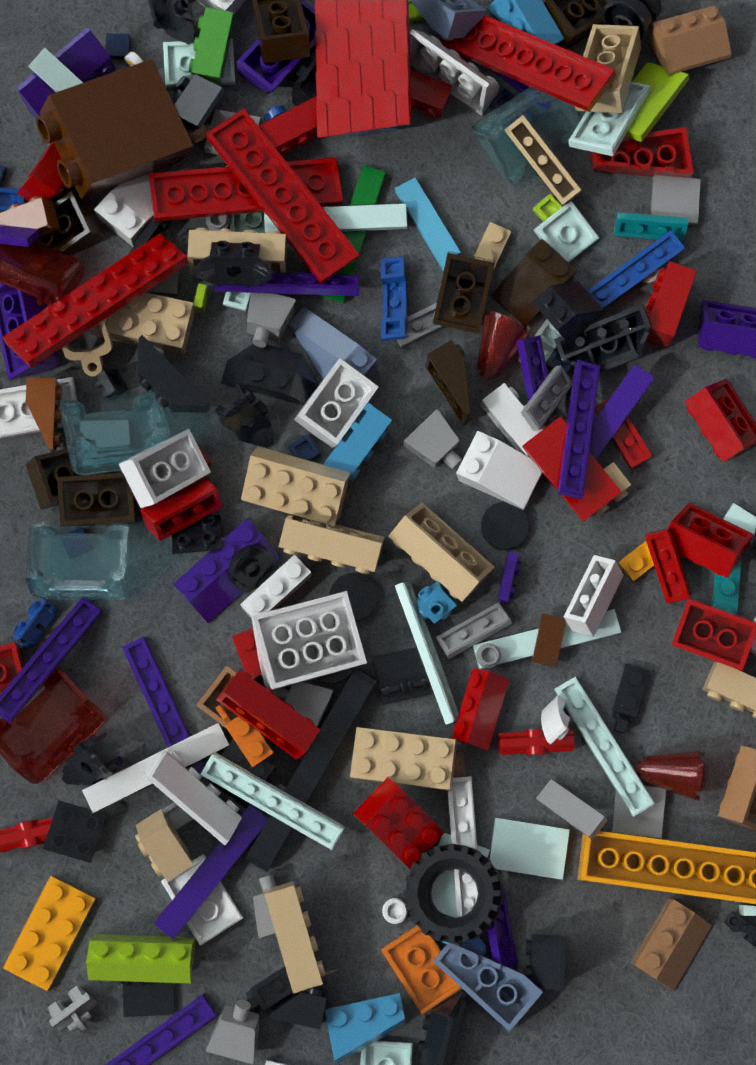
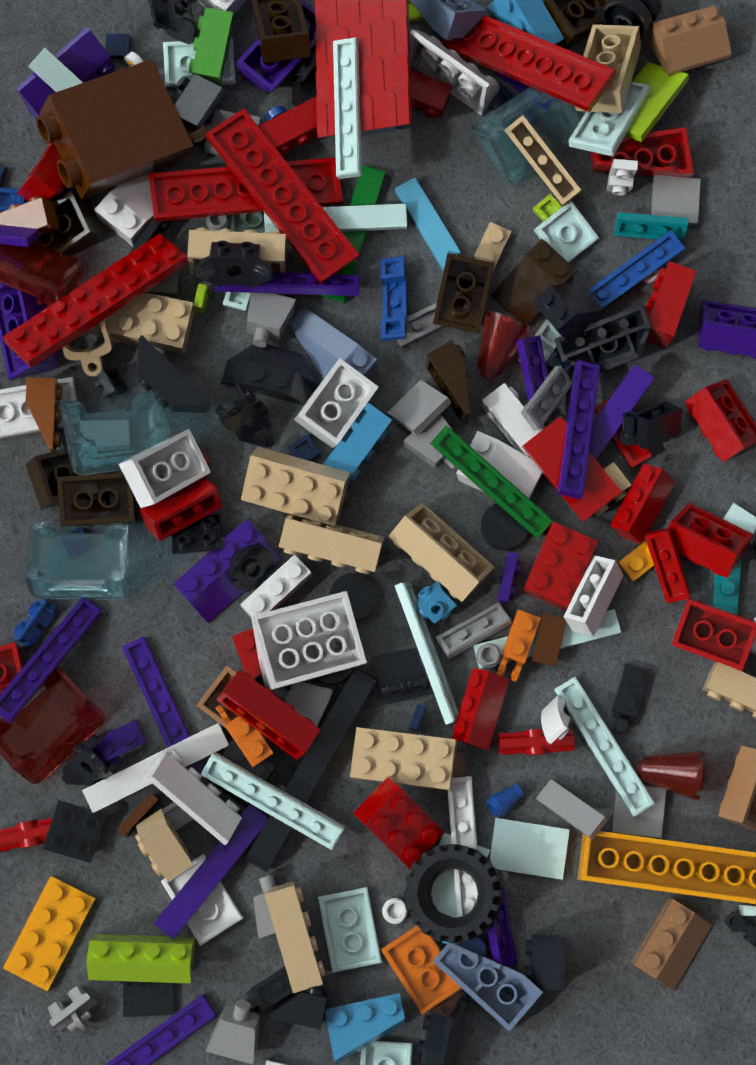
none -> dark purple plate [93,720,147,763]
none -> reddish brown tile [117,794,161,838]
none -> light aqua tile [318,887,382,973]
none -> light aqua tile [333,37,362,179]
none -> light grey tile [387,380,451,435]
none -> dark blue tile [408,704,426,731]
none -> green tile [430,425,554,539]
none -> blue cone [486,784,524,818]
none -> orange hinge [497,610,541,682]
none -> red brick [522,522,598,611]
none -> white slope [606,159,638,196]
none -> red brick [610,463,676,545]
none -> black hinge [620,401,682,449]

